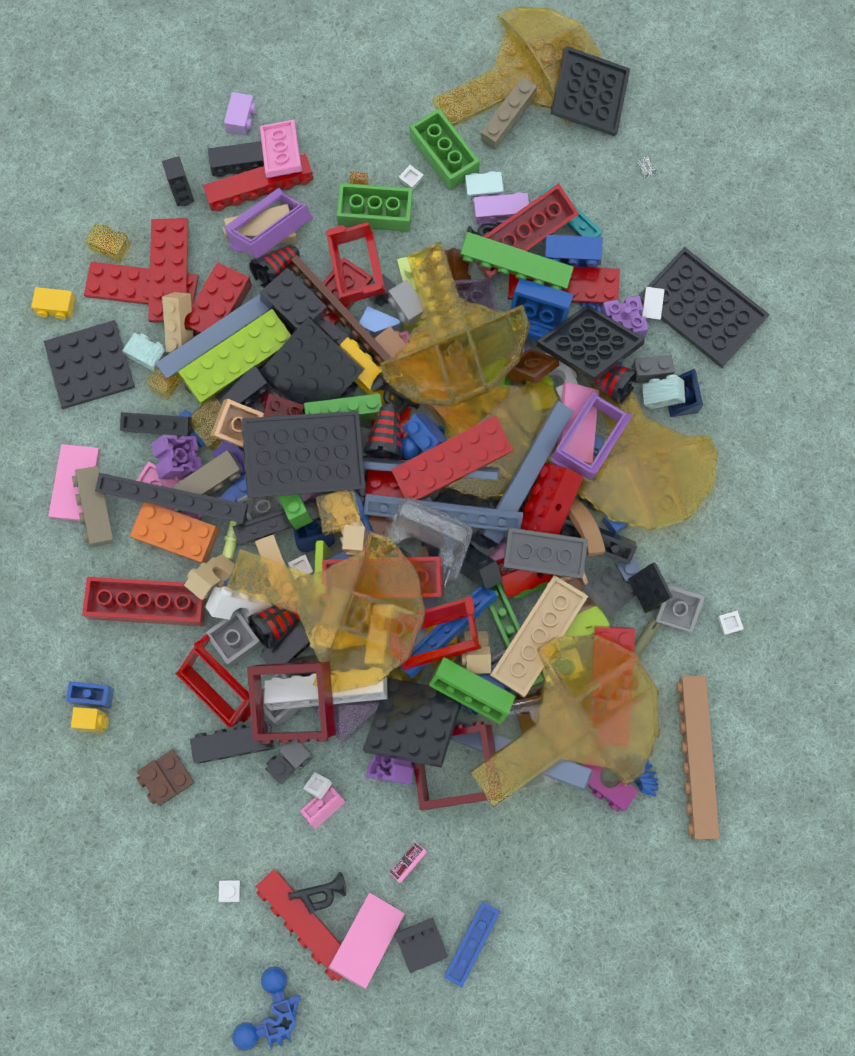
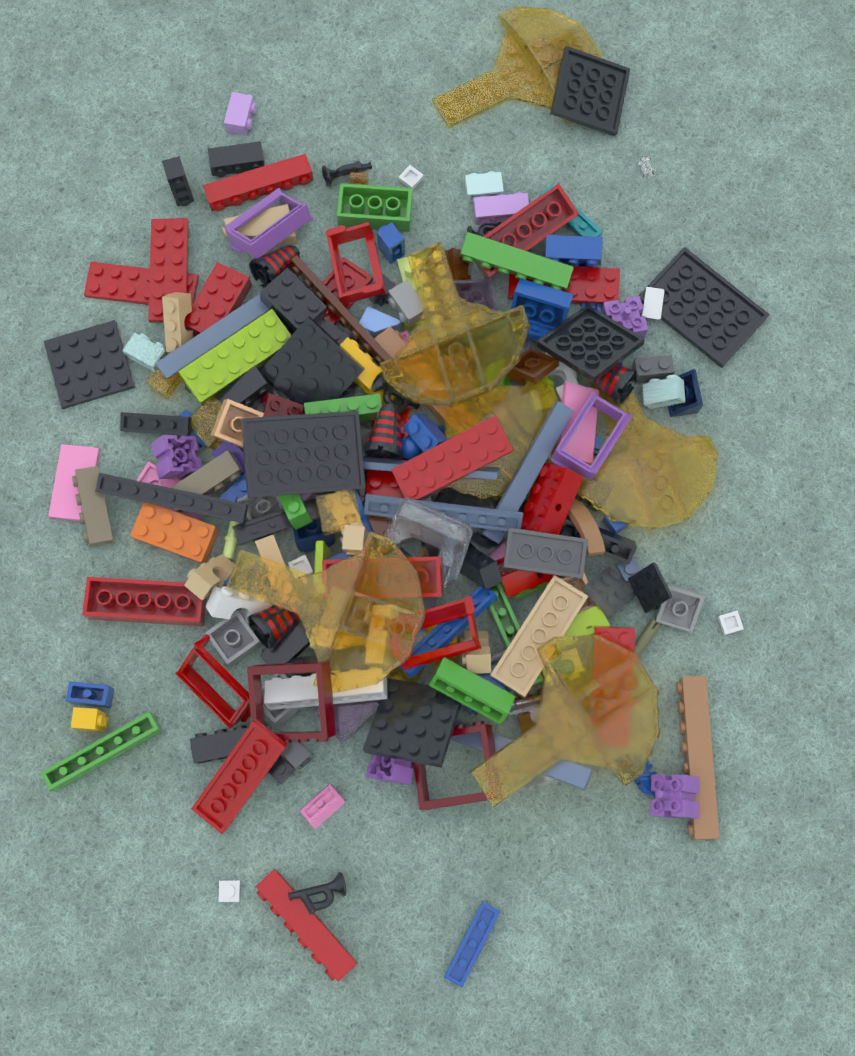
yellow brick [31,287,76,320] -> none
clear yellow brick [85,223,131,262] -> none
reddish brown plate [137,749,195,806] -> none
blue piece [232,966,301,1051] -> none
bright pink tile [260,120,302,178] -> none
white plate [303,772,332,800] -> none
bright pink tile [328,893,405,990] -> none
slope [390,842,427,883] -> none
black bracket [394,917,448,973] -> none
bright green brick [409,109,480,190] -> none
dark tan brick [481,76,537,150] -> none
magenta arch [581,755,638,812] -> none
none -> bright green brick [41,712,163,792]
none -> red plate [191,719,288,834]
none -> black piece [322,161,372,187]
none -> blue brick [377,223,405,264]
none -> medium lavender brick [650,775,699,819]

